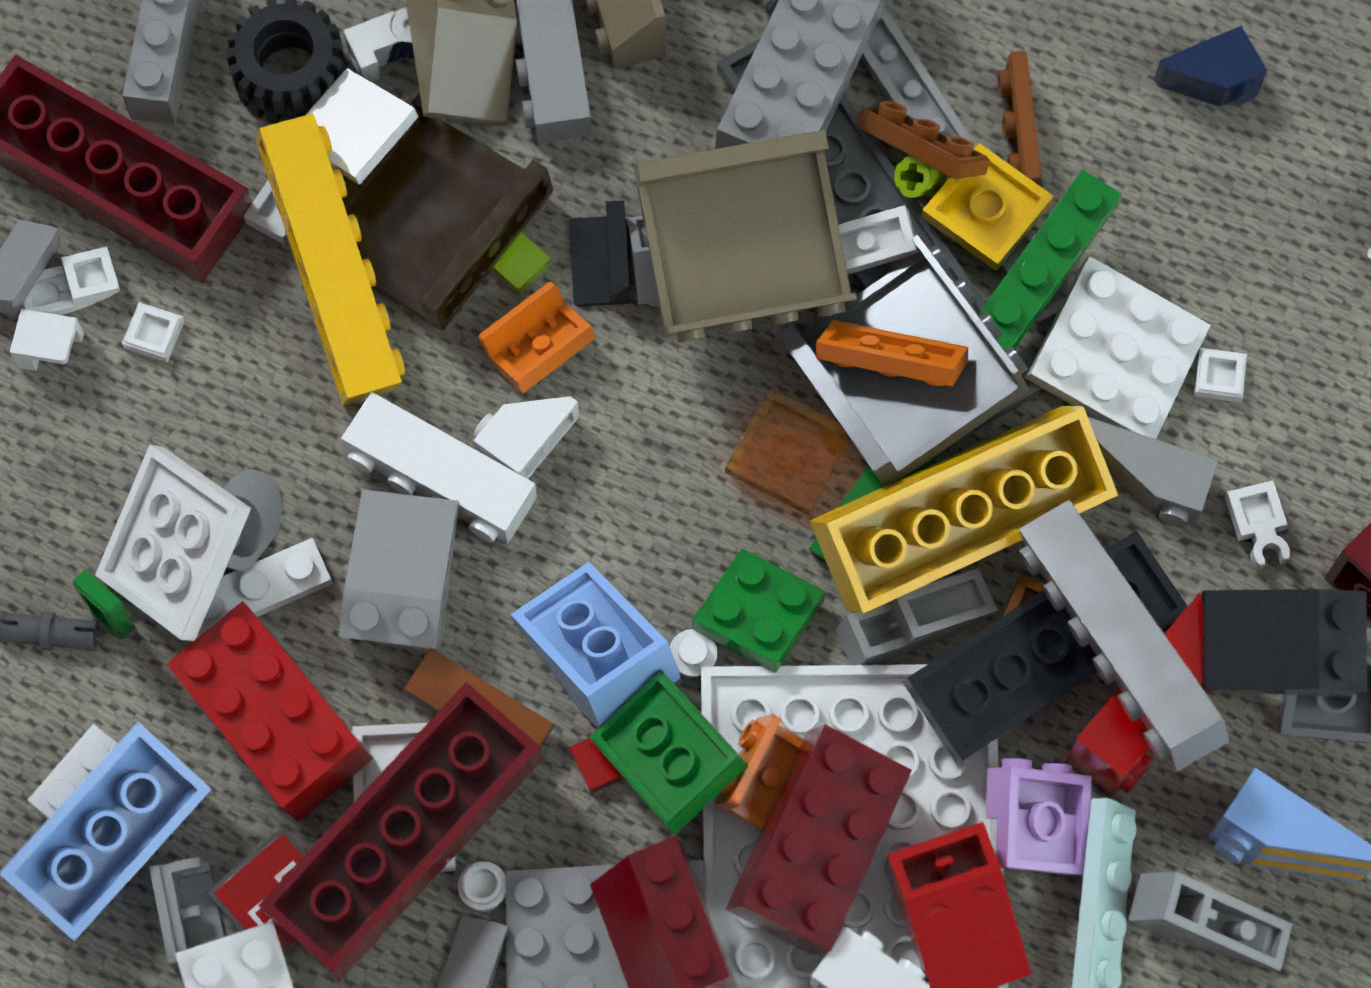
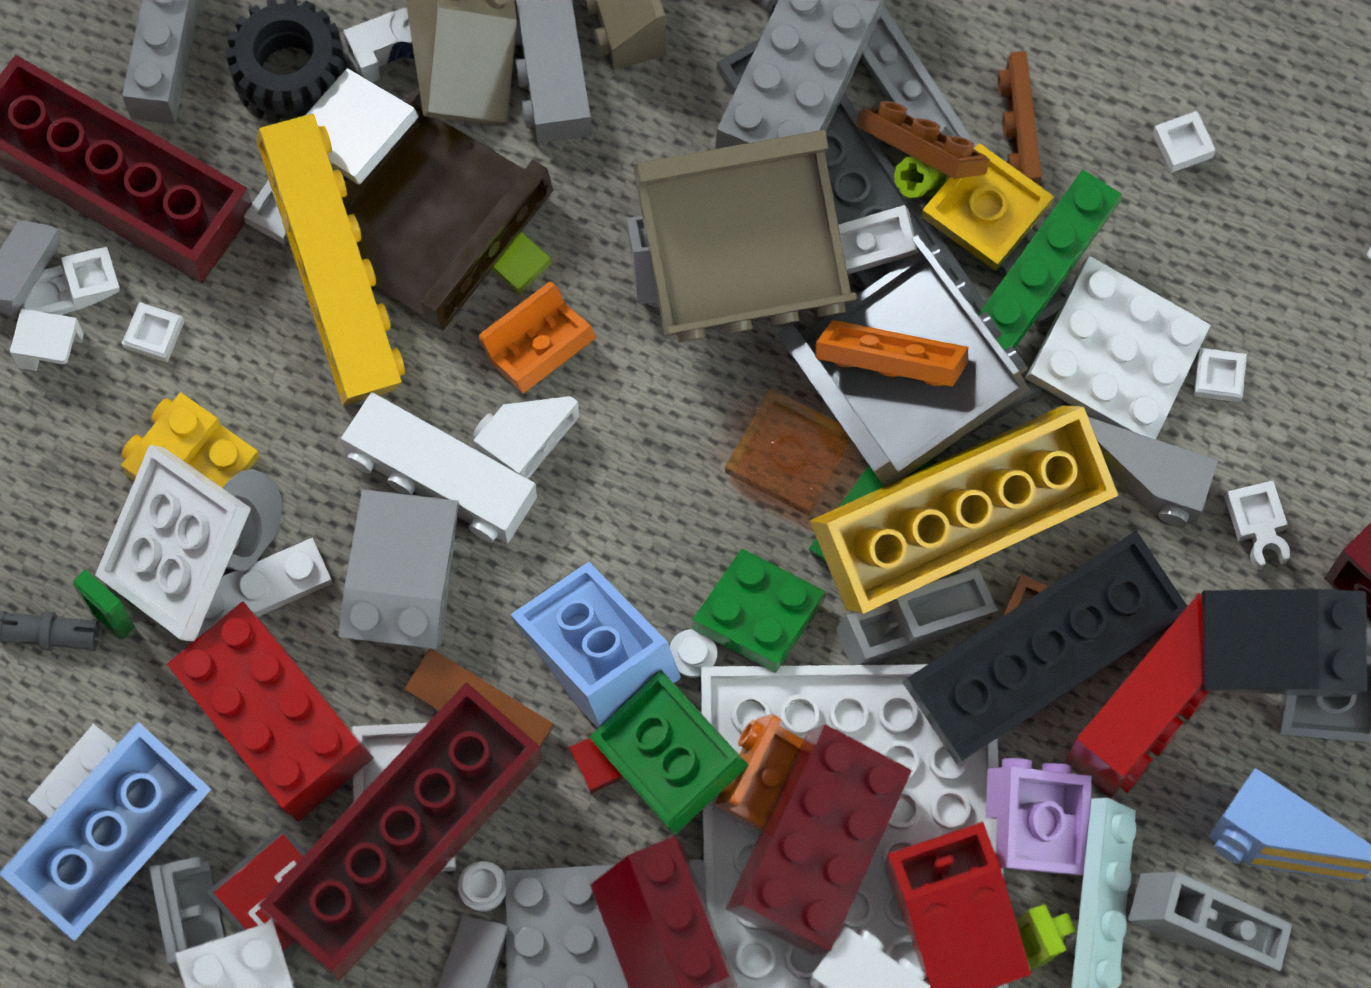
black panel [570,201,630,307] -> none
light grey brick [1019,500,1229,772] -> none
dark blue slope [1154,25,1267,107] -> none
none -> yellow plate [121,392,260,488]
none -> lime tile [1016,904,1076,970]
none -> white plate [1152,111,1216,173]

